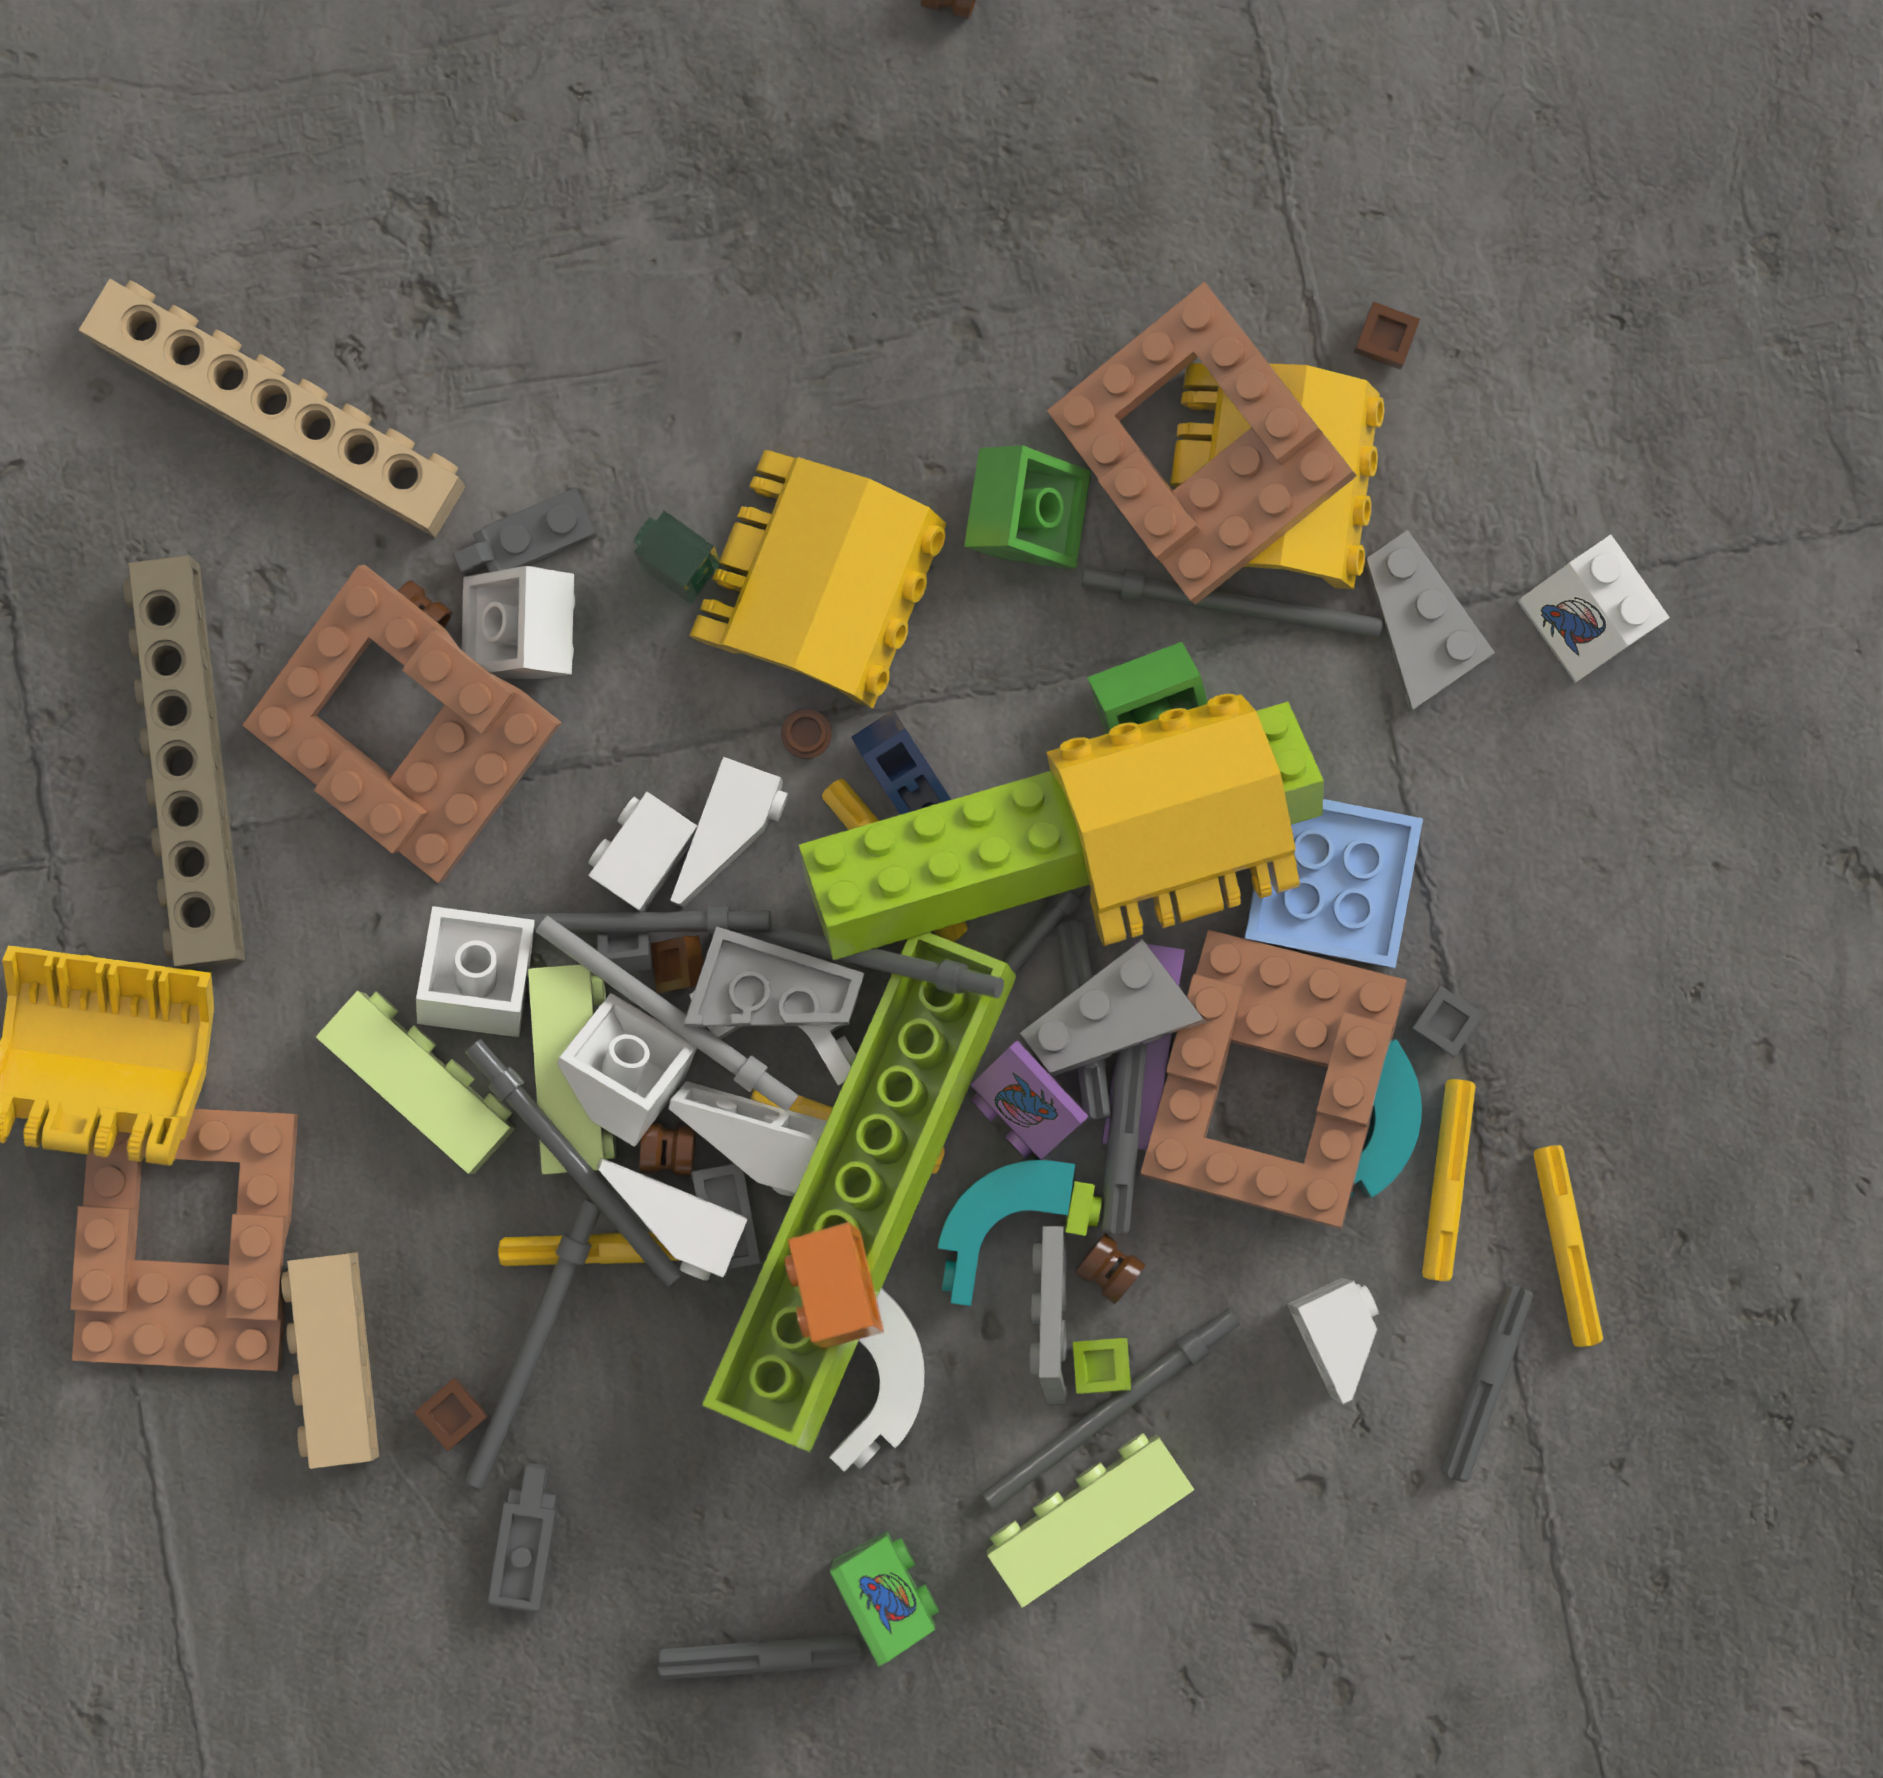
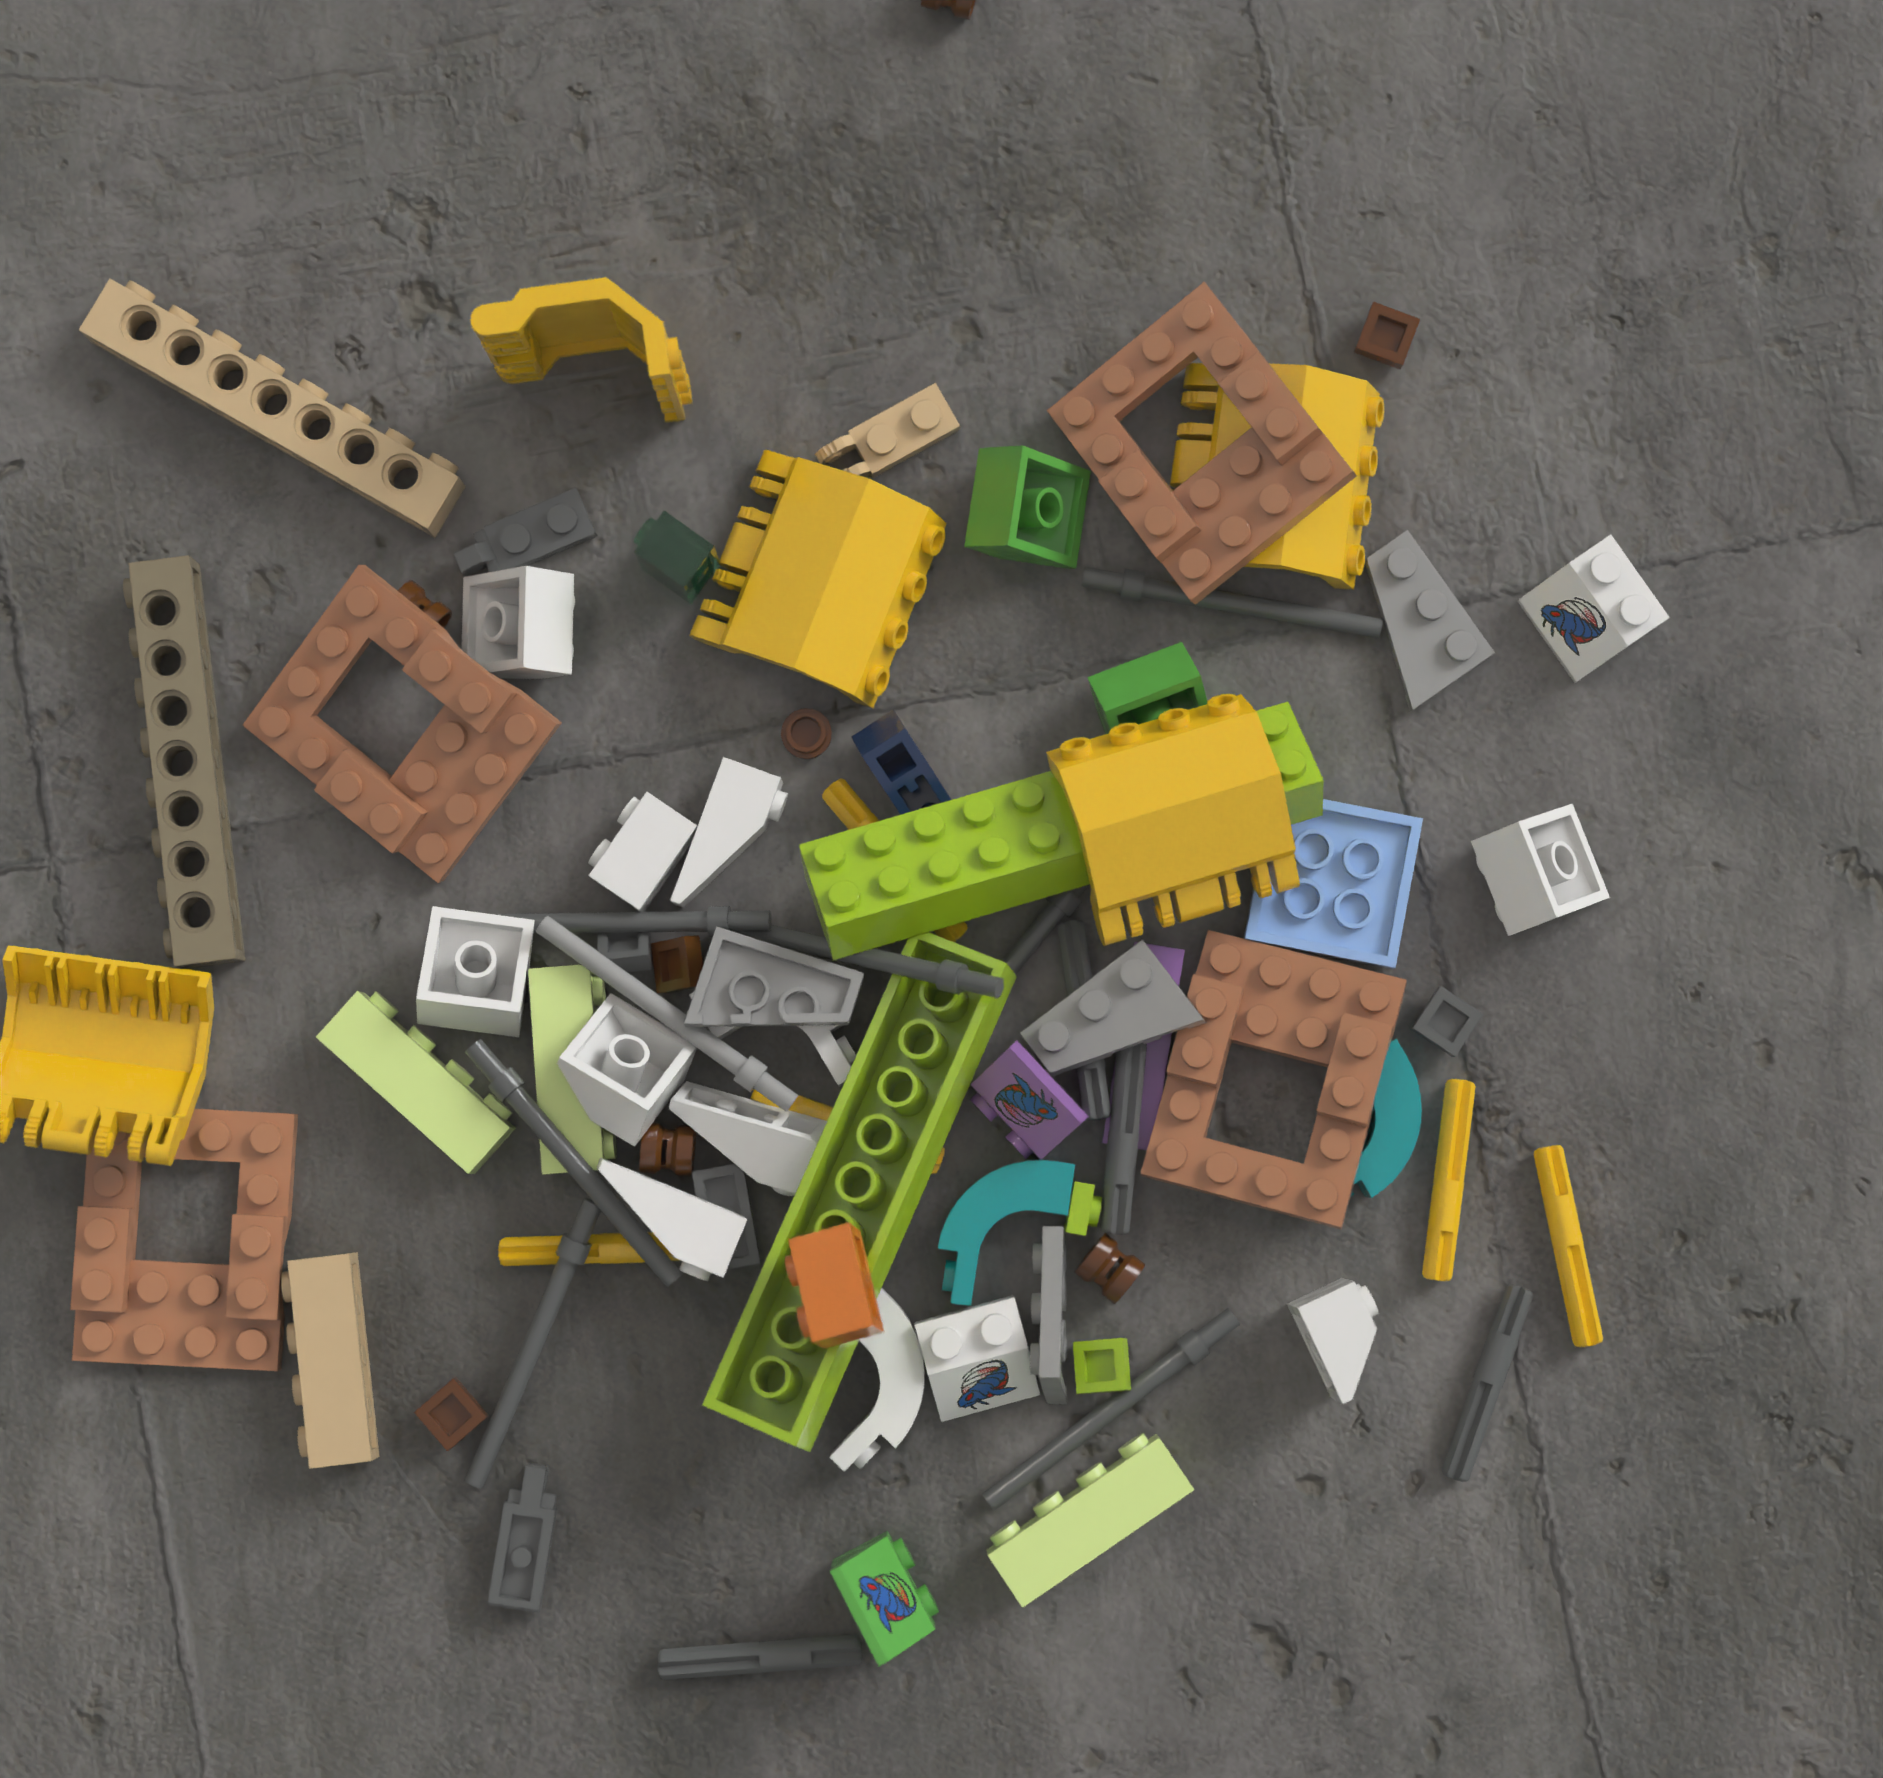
none -> yellow hinge [470,277,692,423]
none -> tan hinge [815,383,960,478]
none -> white slope [914,1295,1040,1422]
none -> white slope [1471,804,1610,936]

